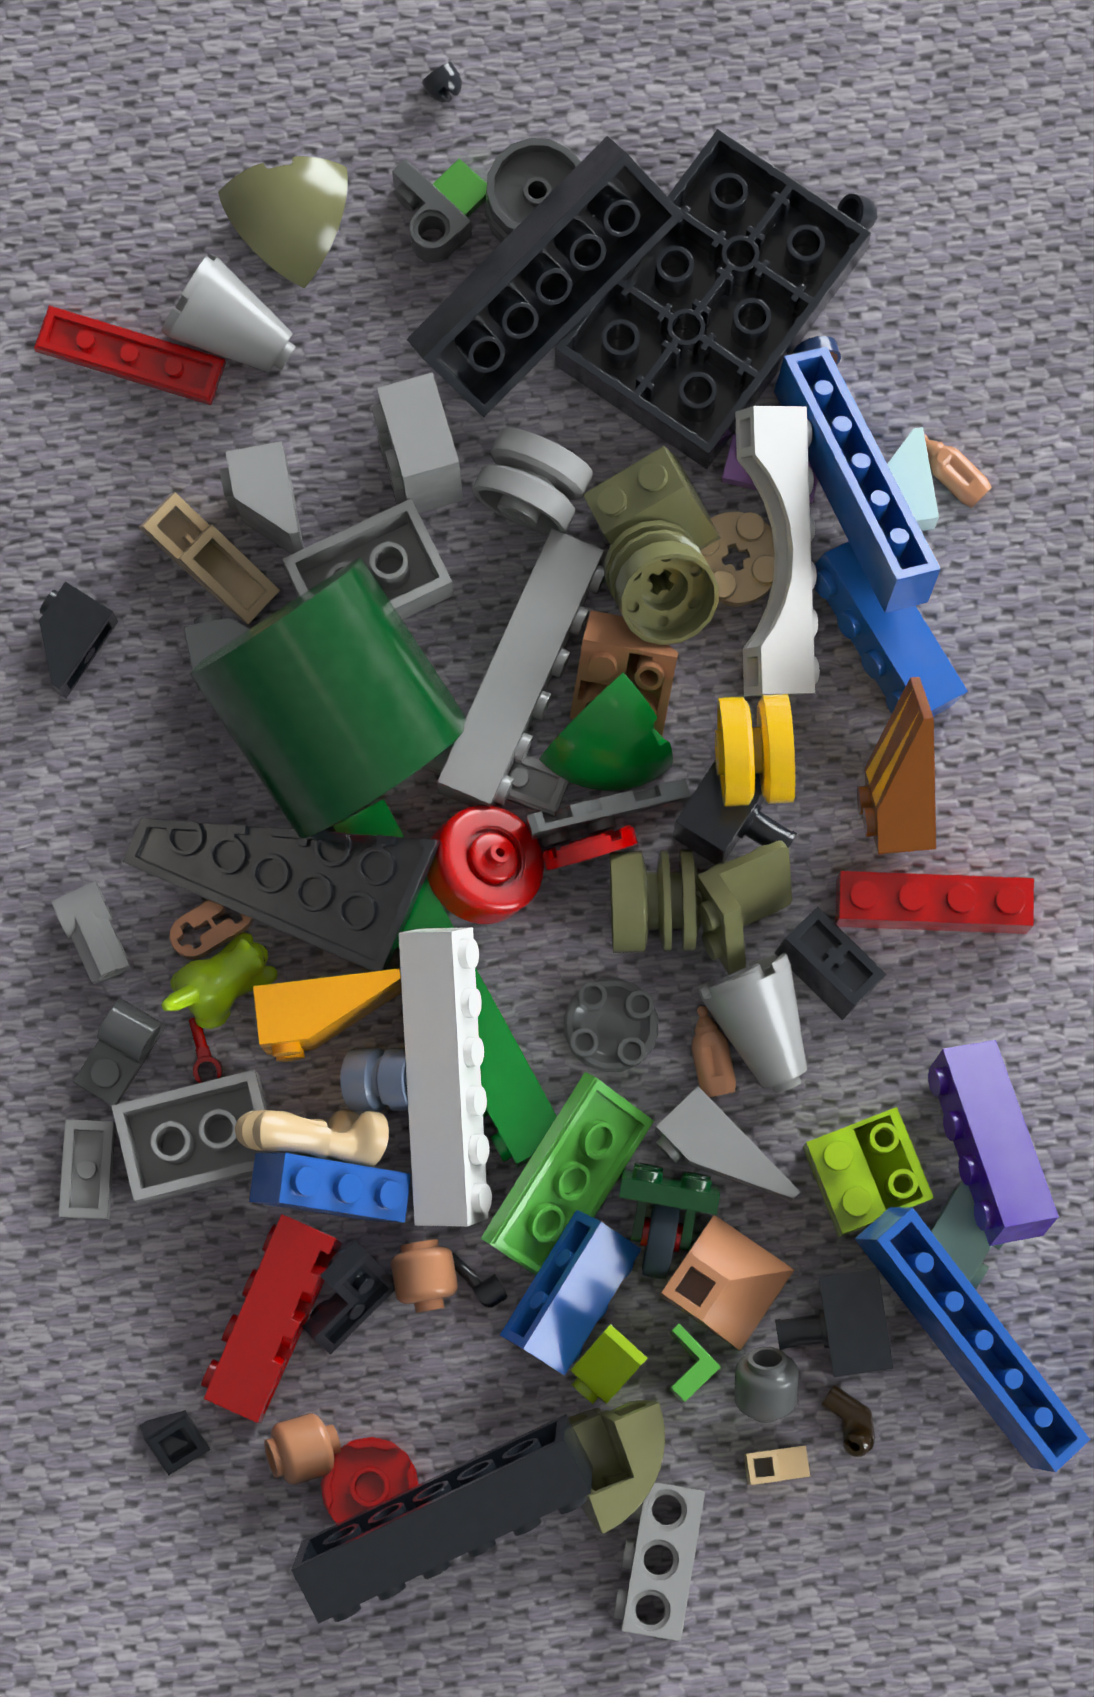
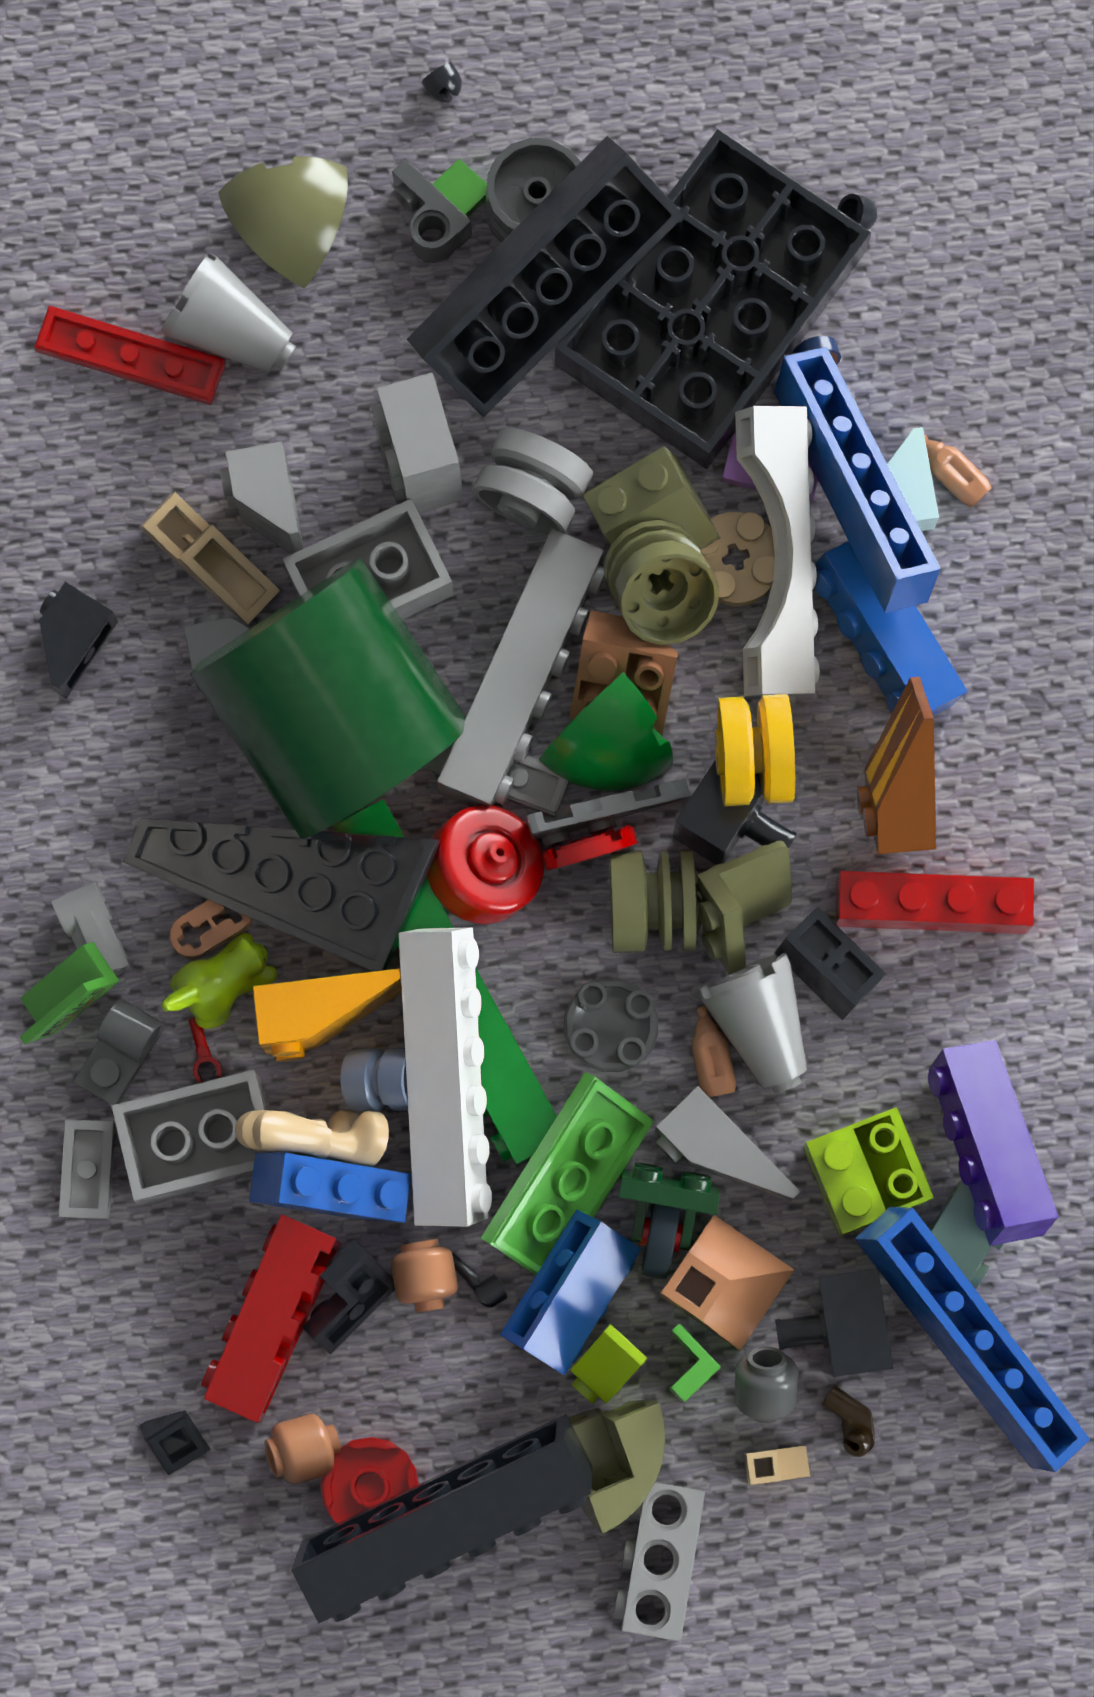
none -> bright green panel [19,942,119,1045]

